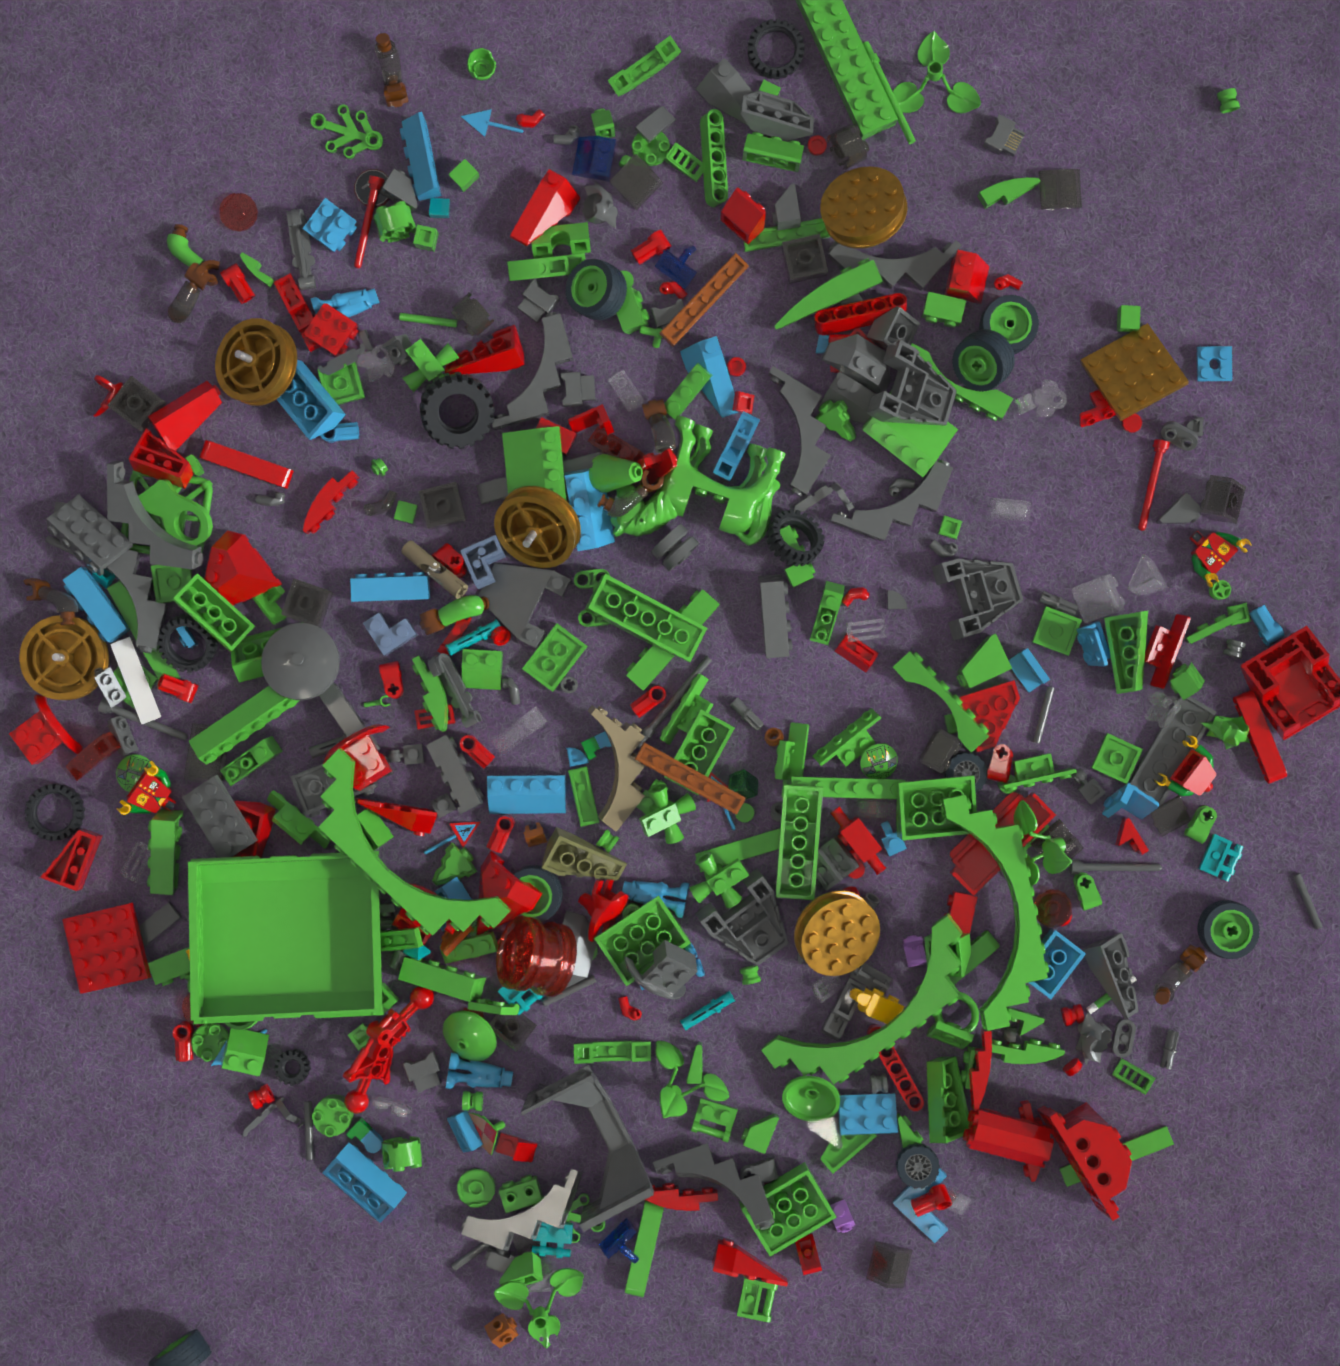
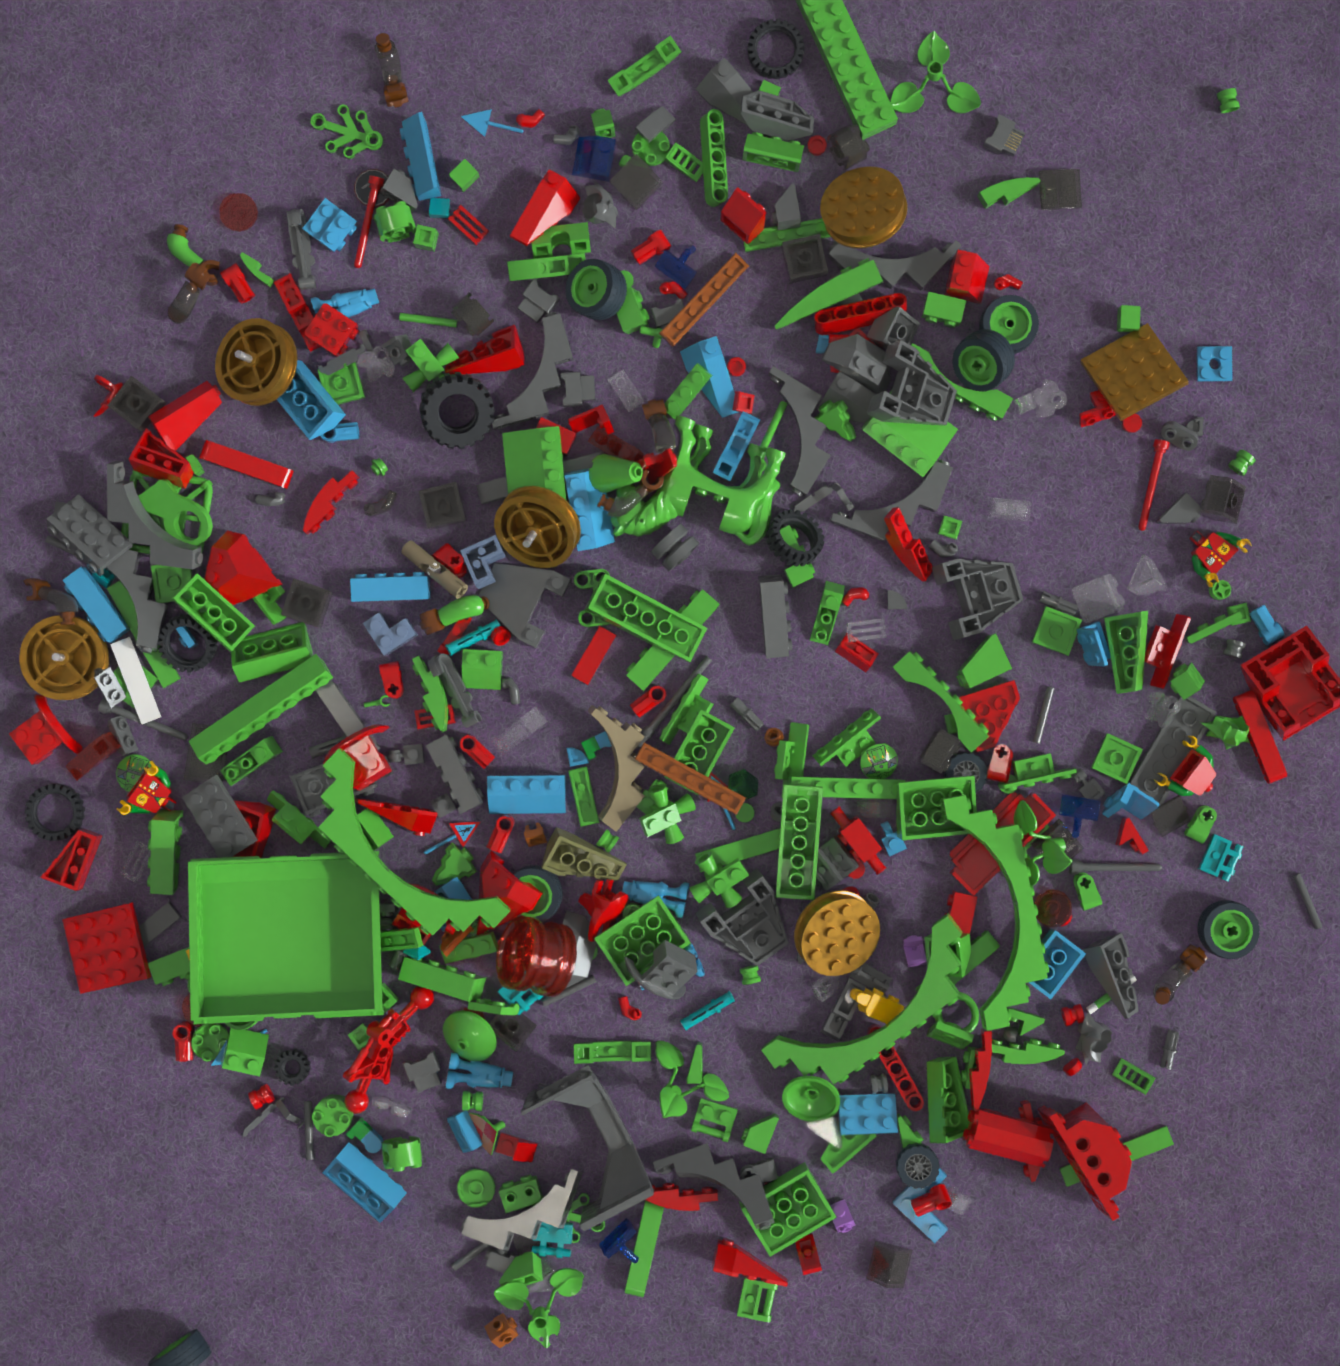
red piece [157,673,199,703] -> none
dark grey dish [261,623,340,700] -> none
bright green tile [394,500,418,524] -> none
bright green hair [467,48,496,81] -> none
bright green plate [522,623,588,692] -> none
dark grey bush [561,676,578,694] -> none
bright green bar [863,41,916,144] -> none
dark grey arm [888,478,915,497] -> none
dark azure panel [1009,648,1050,692] -> none
dark grey plate [1112,1018,1136,1058] -> none
none -> red tile [448,205,489,246]
none -> red tile [571,626,617,685]
none -> bright green bar [759,401,787,452]
none -> red slope [884,507,933,581]
none -> clear blue plate [1059,794,1101,838]
none -> bright green wheel [1228,449,1256,476]

